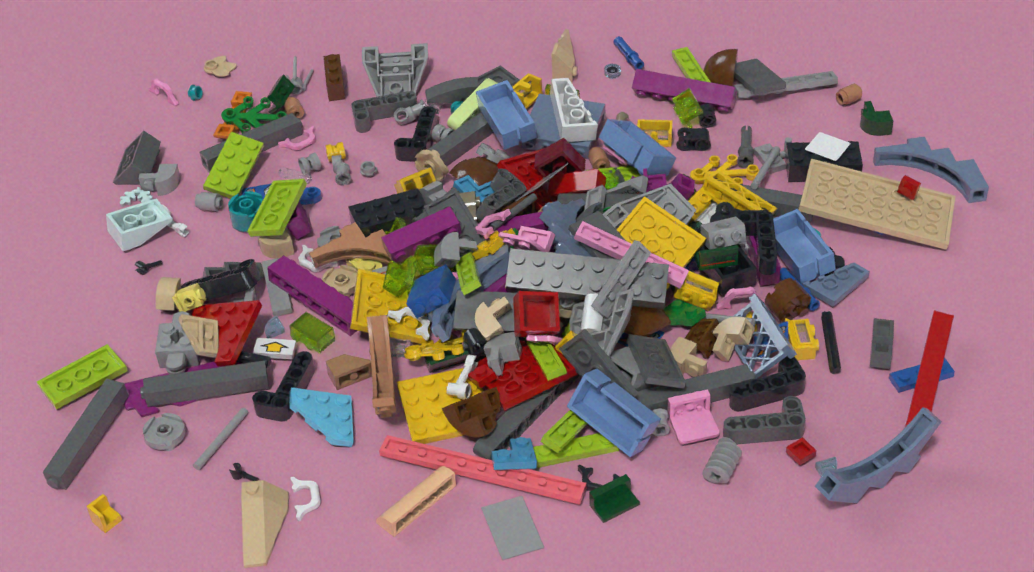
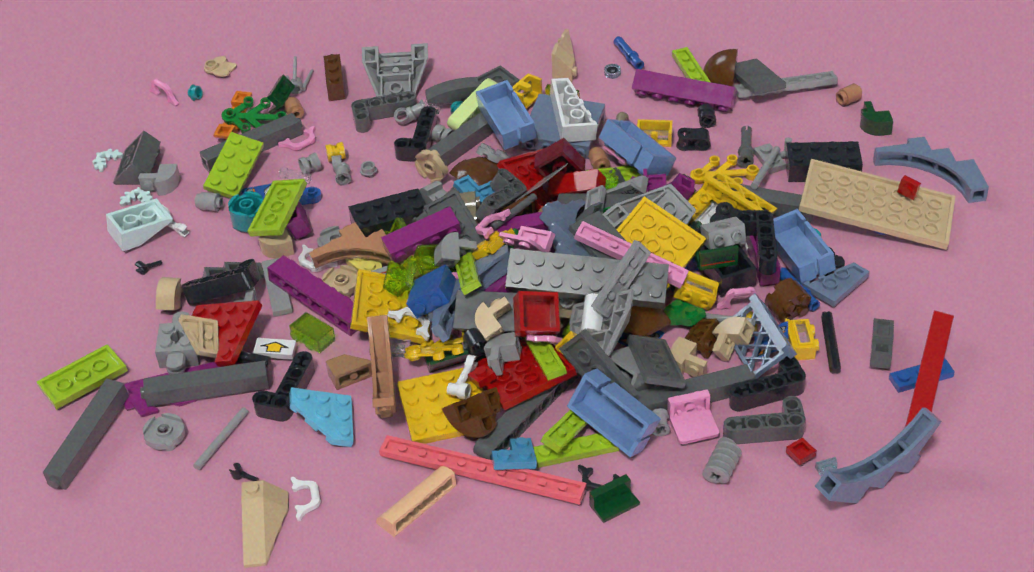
yellow panel [86,494,122,533] -> none
light yellow brick [172,283,206,312] -> none
clear light blue tile [265,316,285,338] -> none
yellow window [394,167,436,193] -> none
light grey piece [481,496,544,560] -> none
clear neon green bracket [672,88,703,128] -> none
white sticker [805,132,850,161] -> none
none -> light aqua animal [92,149,123,172]

